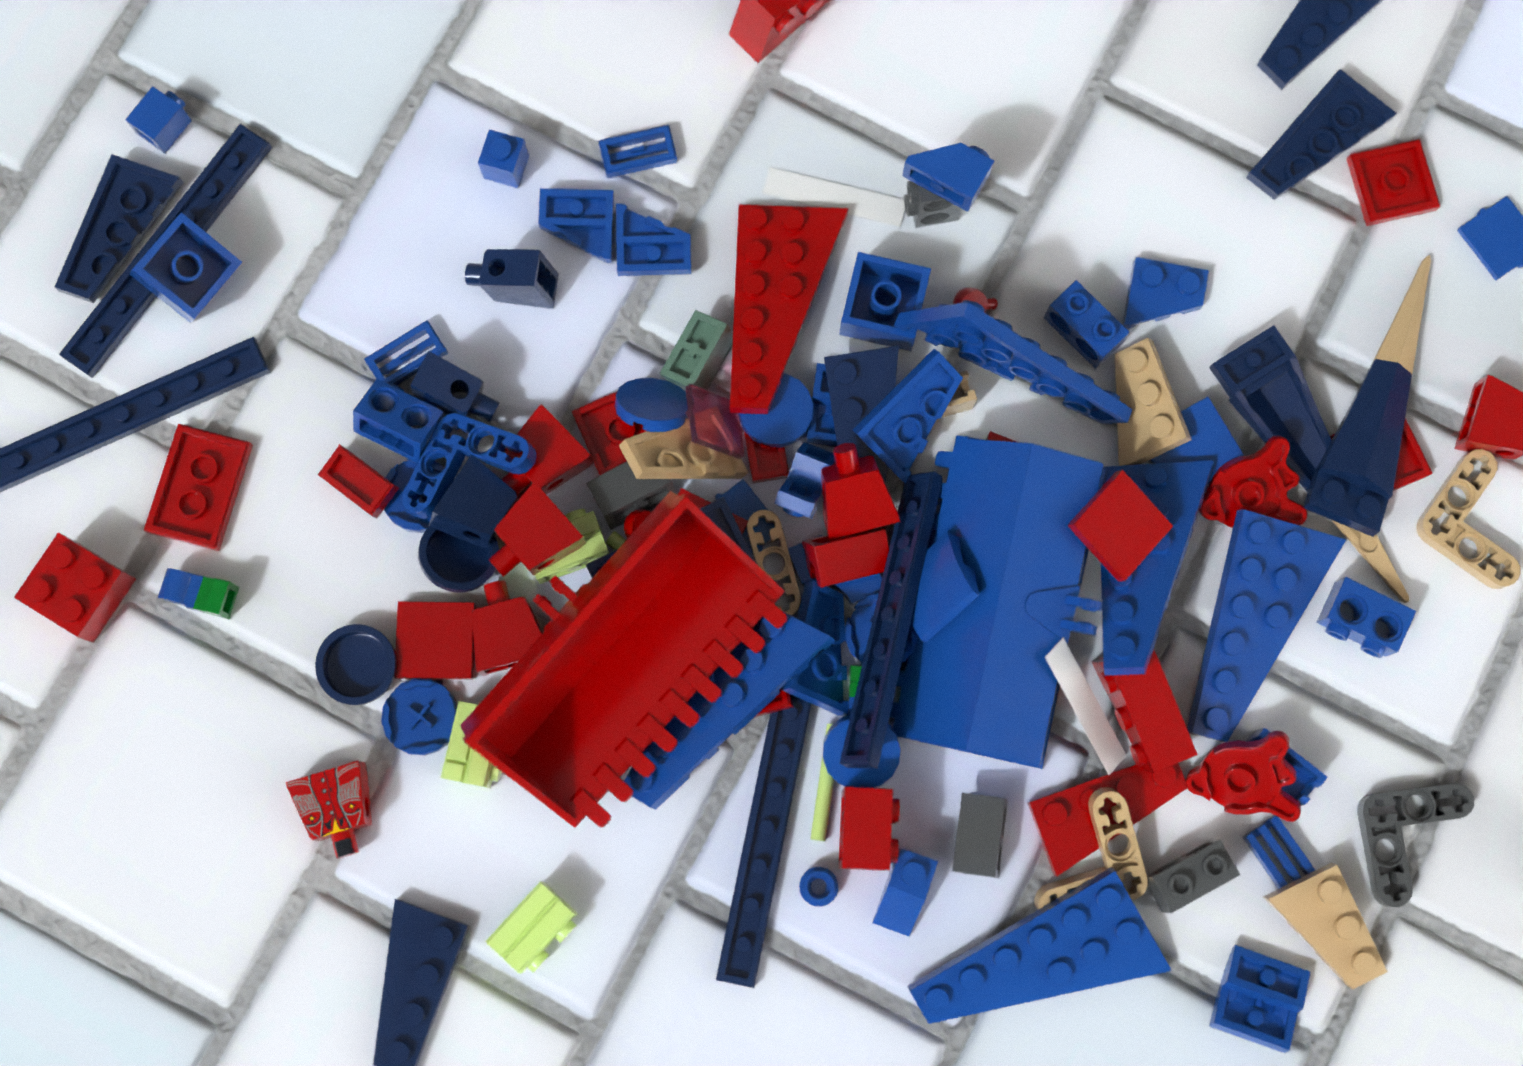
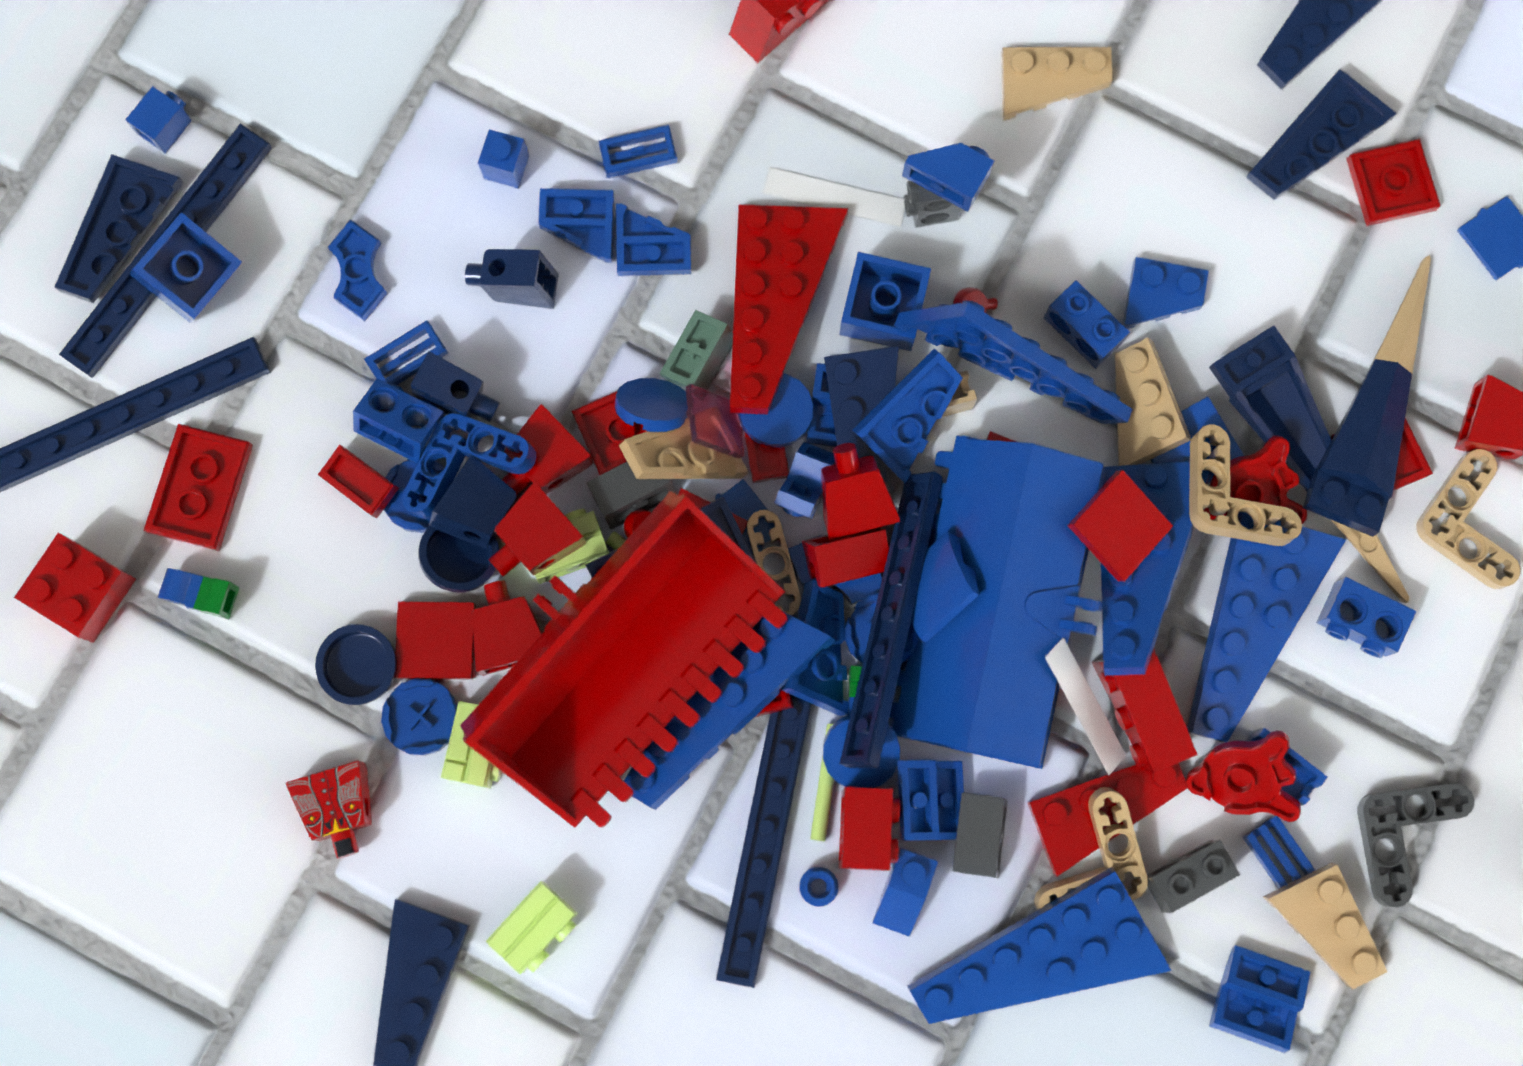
none -> blue tile [327,219,387,322]
none -> blue slope [897,760,964,841]
none -> tan wing [1001,47,1112,121]
none -> tan beam [1189,424,1302,546]

